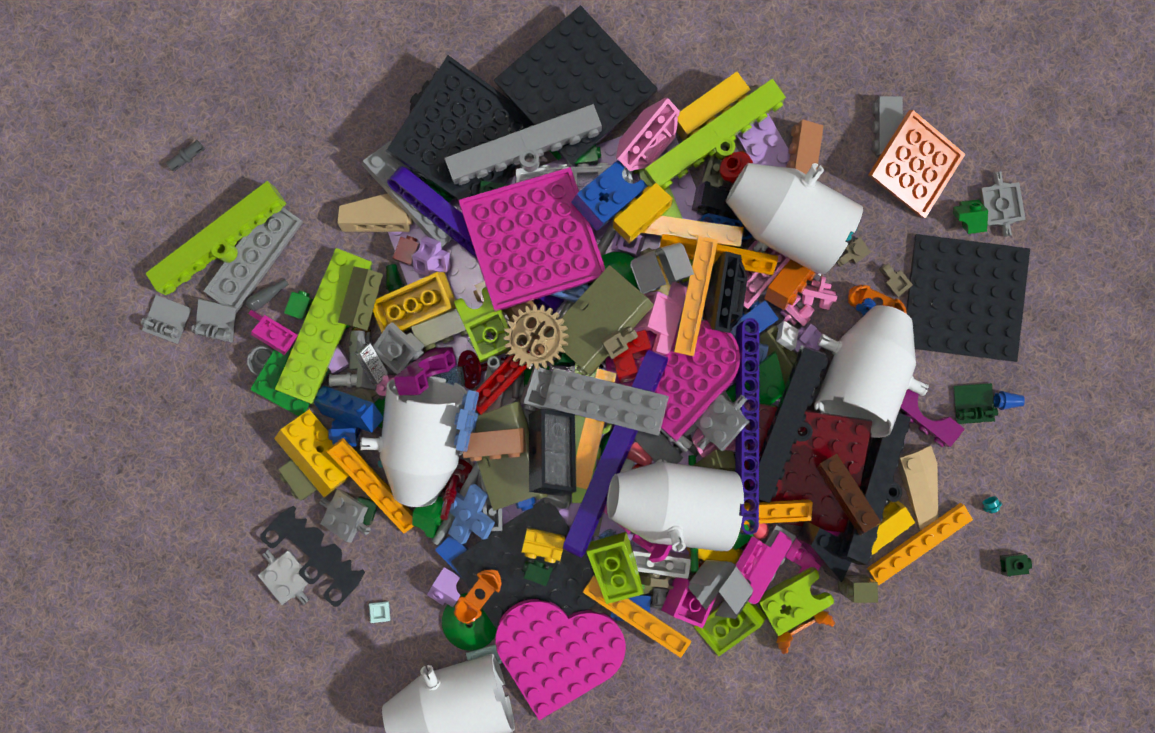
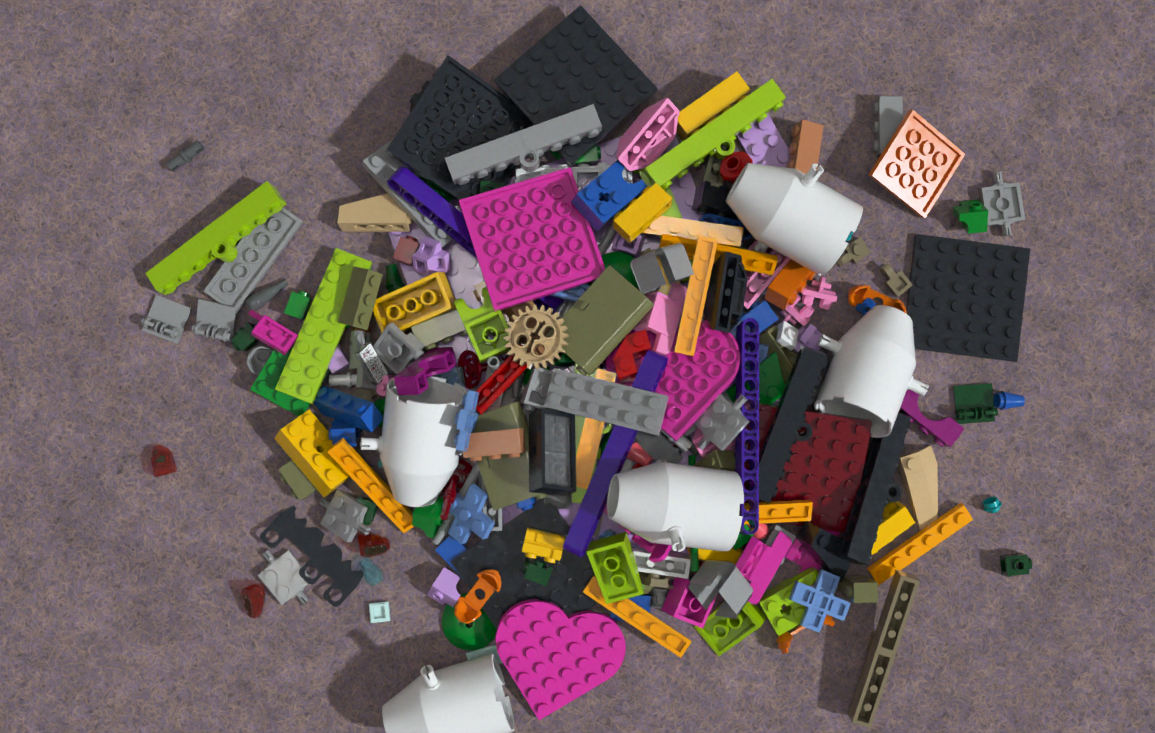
dark tan plate [601,326,638,359] -> none
reddish brown brick [817,454,882,536] -> none
none -> clear red rock [151,445,177,477]
none -> dark green brick [231,321,259,352]
none -> clear red rock [241,583,266,619]
none -> clear red rock [357,533,390,557]
none -> clear light blue cone [359,557,385,587]
none -> medium blue plate [789,569,851,633]
none -> dark tan hinge [848,570,920,728]

